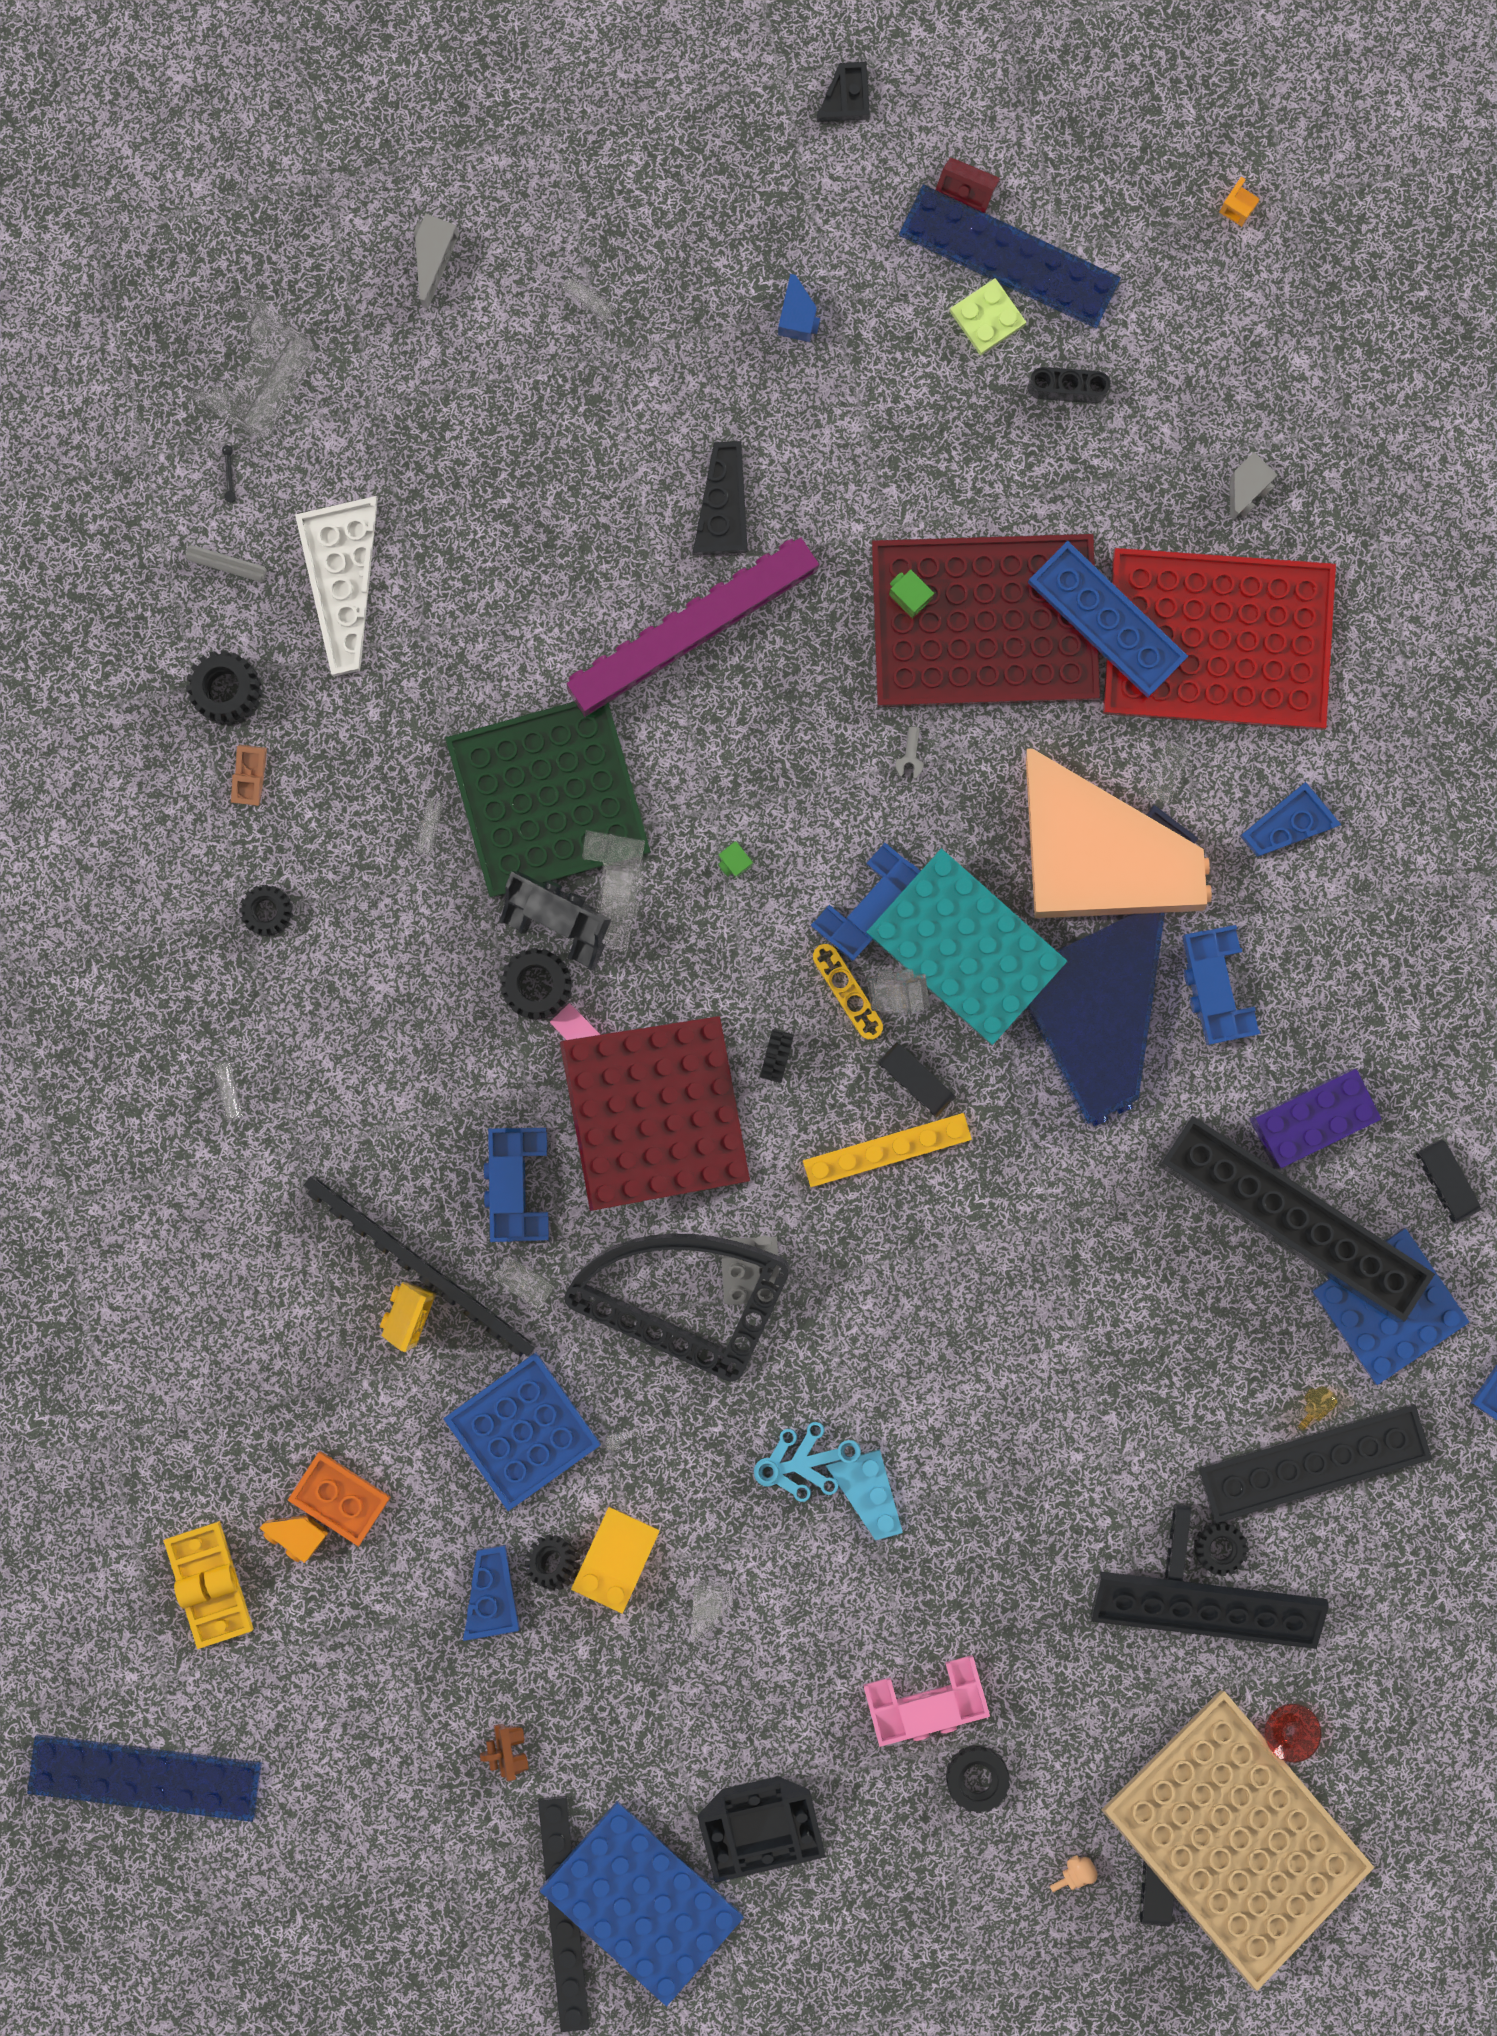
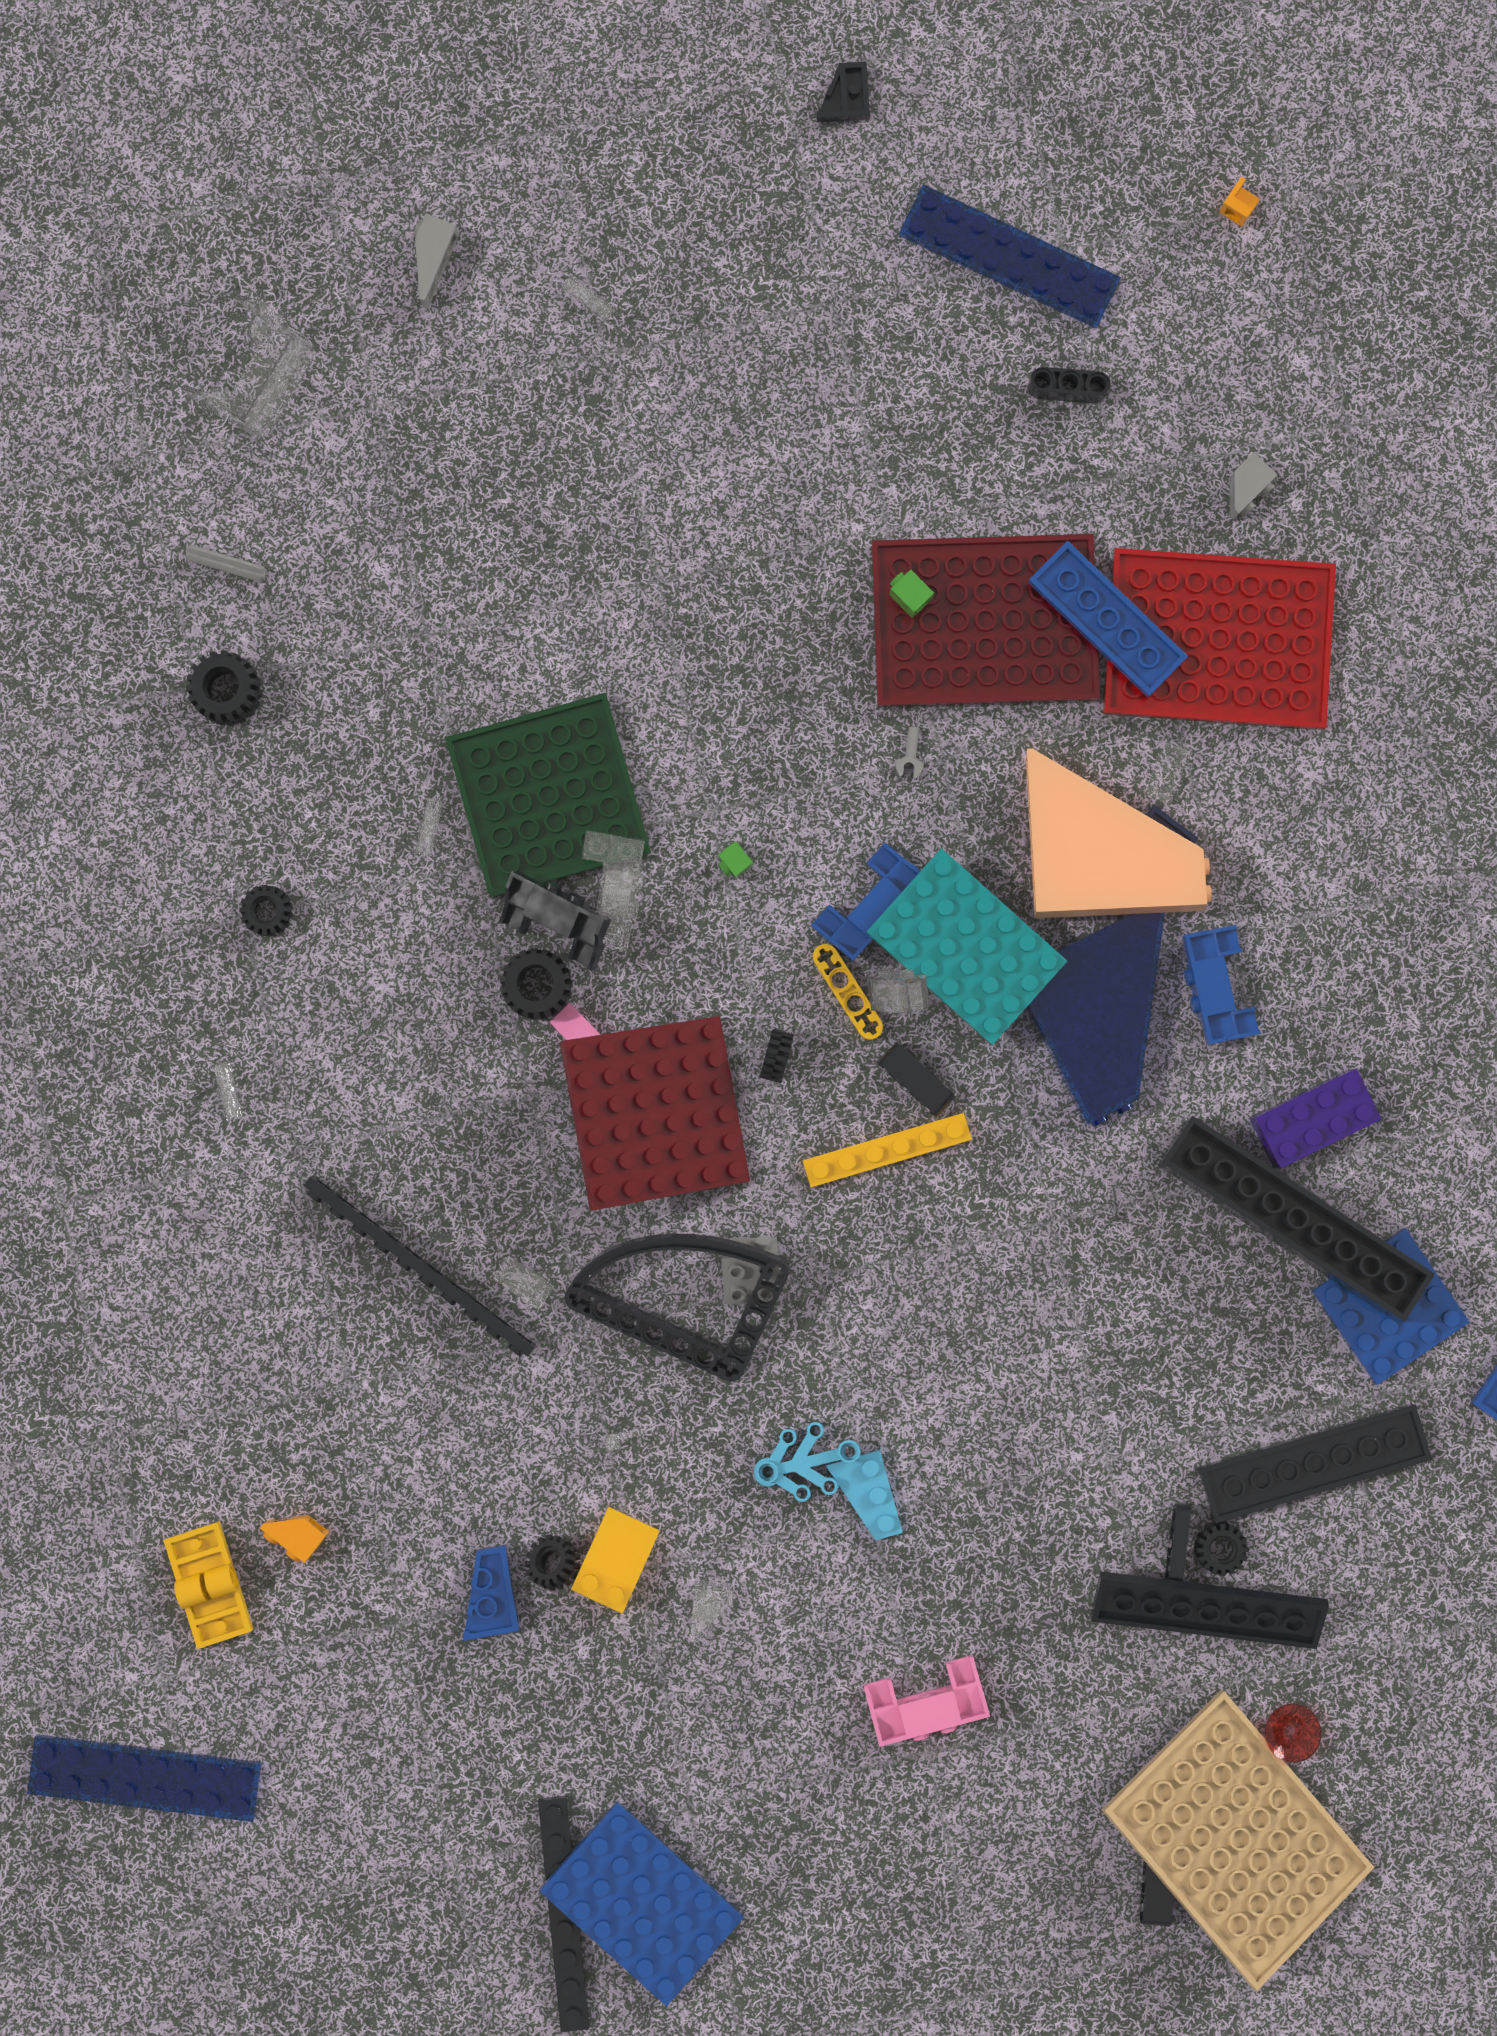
black hinge [222,445,236,503] -> none
nougat slope [231,745,267,806] -> none
orange plate [288,1451,391,1547] -> none
white wing [295,496,378,677] -> none
yellow slope [380,1281,437,1352] -> none
blue plate [443,1352,601,1511] -> none
dark orange hips [480,1724,529,1781] -> none
blue bracket [484,1128,549,1242] -> none
magenta brick [566,537,819,717] -> none
black wing [692,441,748,555] -> none
black slope [697,1776,826,1883] -> none
blue slope [778,274,820,342] -> none
dark red panel [934,157,1000,214] -> none
black tyre [946,1745,1010,1813] -> none
yellowish green plate [950,278,1027,356] -> none
light nougat piece [1050,1855,1098,1892] -> none
blue wing [1240,782,1341,857] -> none
clear yellow piece [1297,1386,1338,1431] -> none
black beam [1416,1139,1481,1224] -> none

